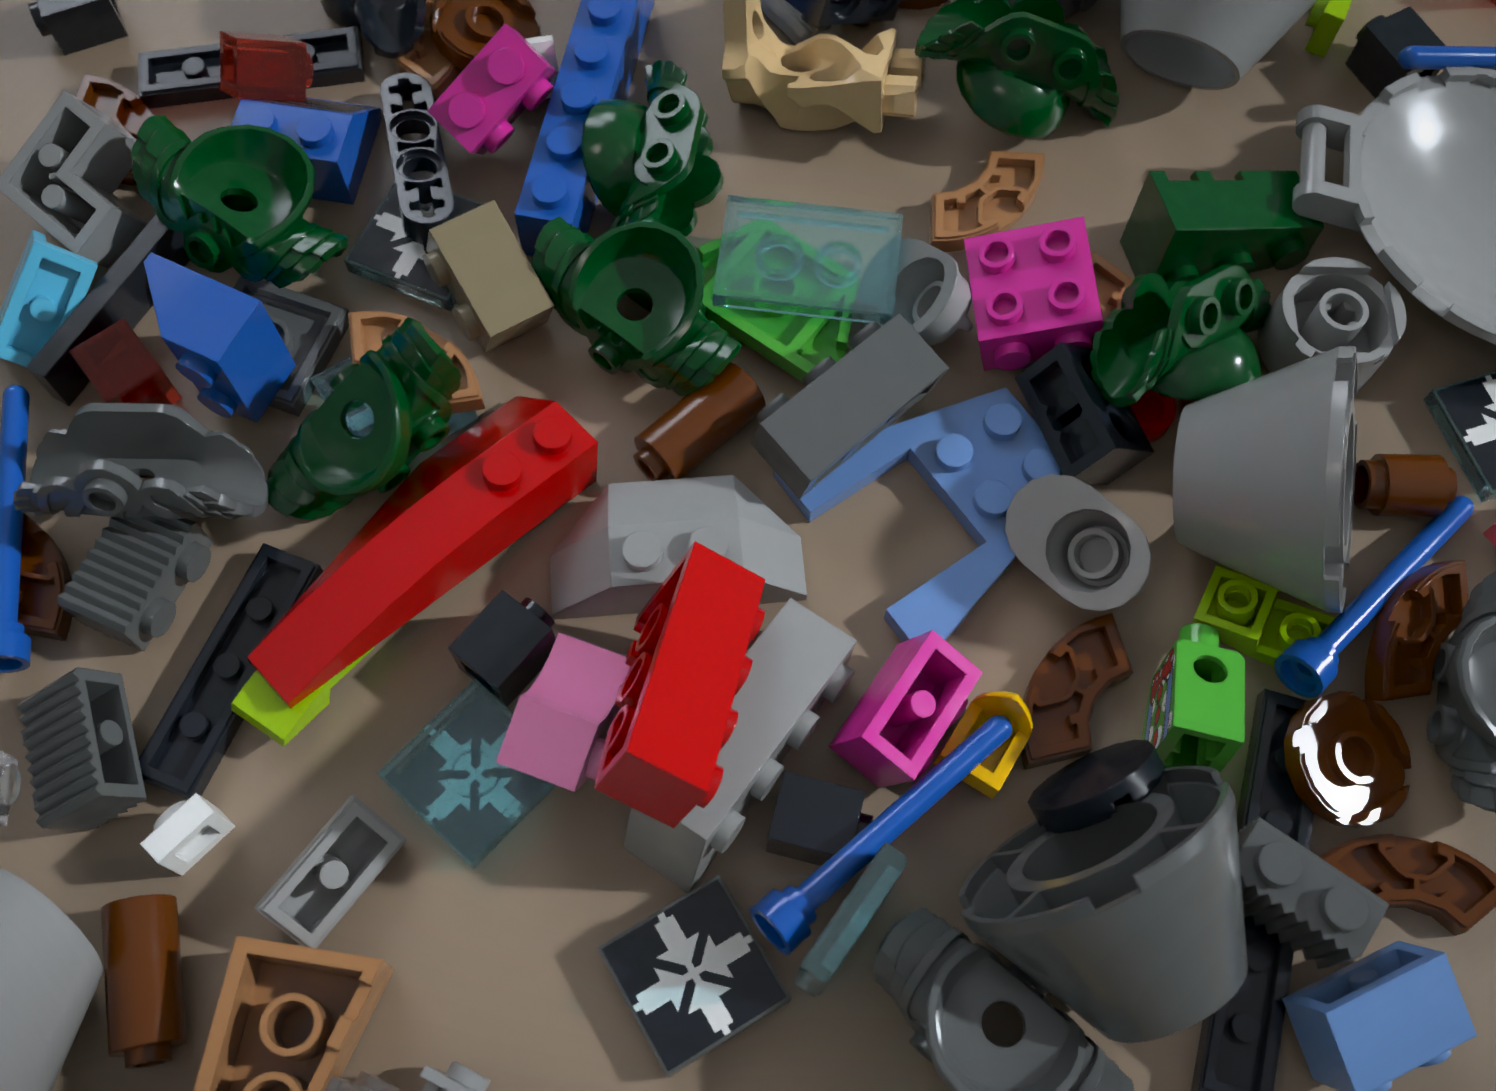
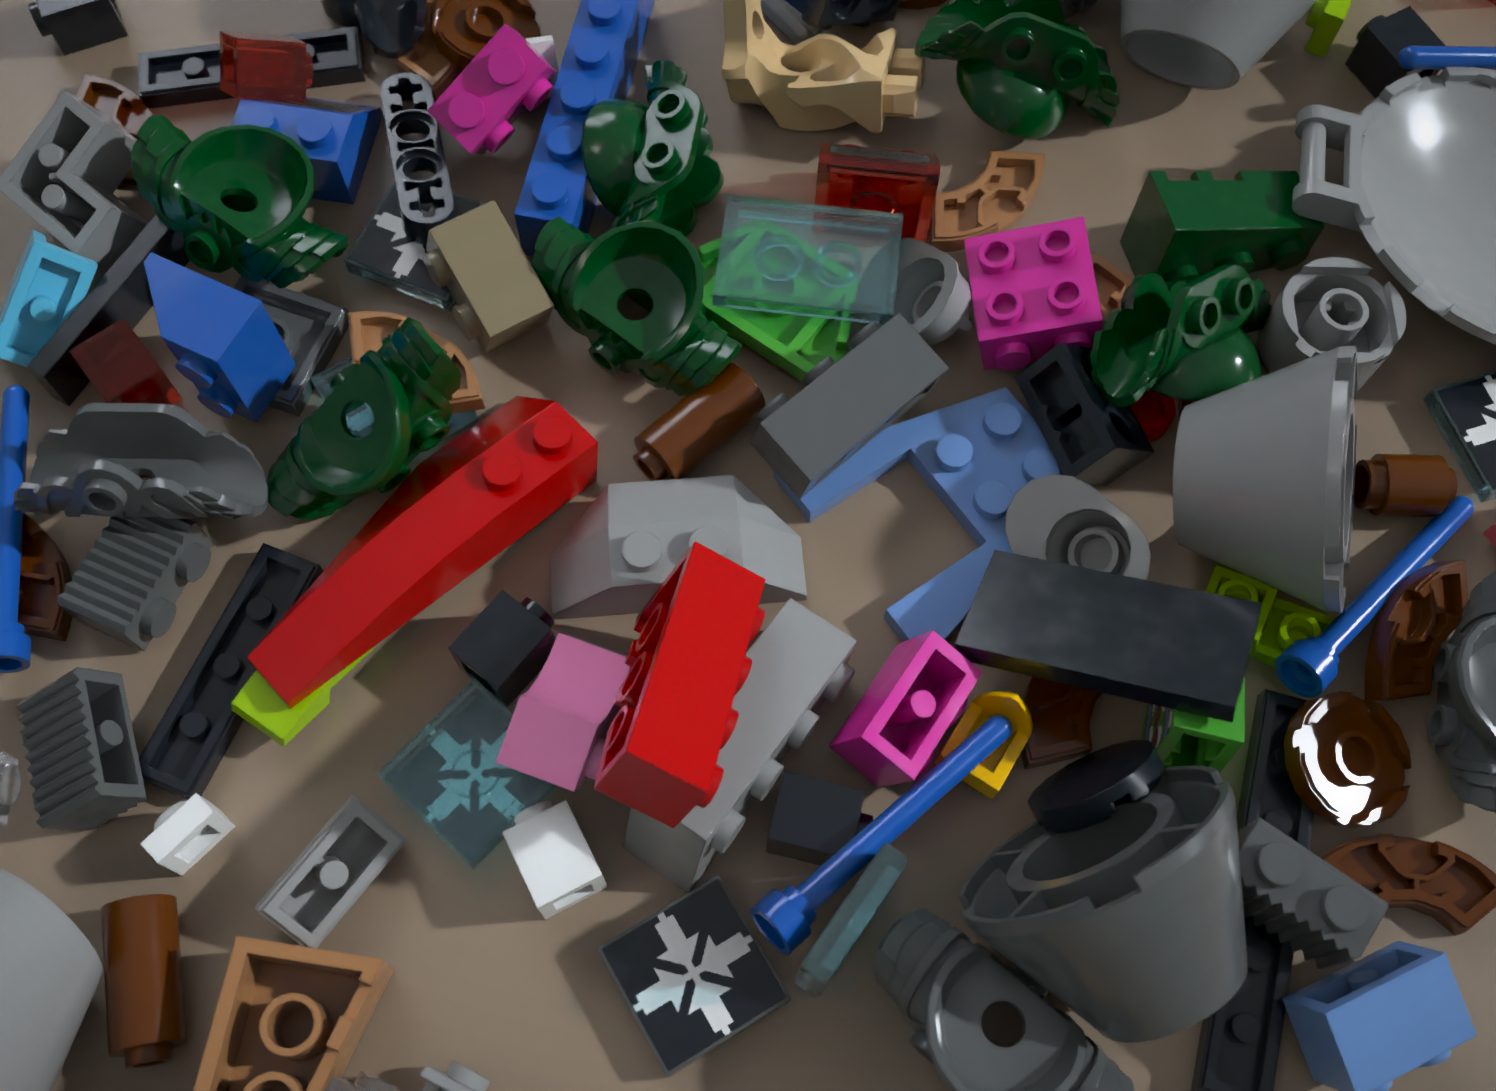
none -> white brick [502,800,608,919]
none -> clear red slope [812,143,941,243]
none -> black tile [955,550,1262,723]

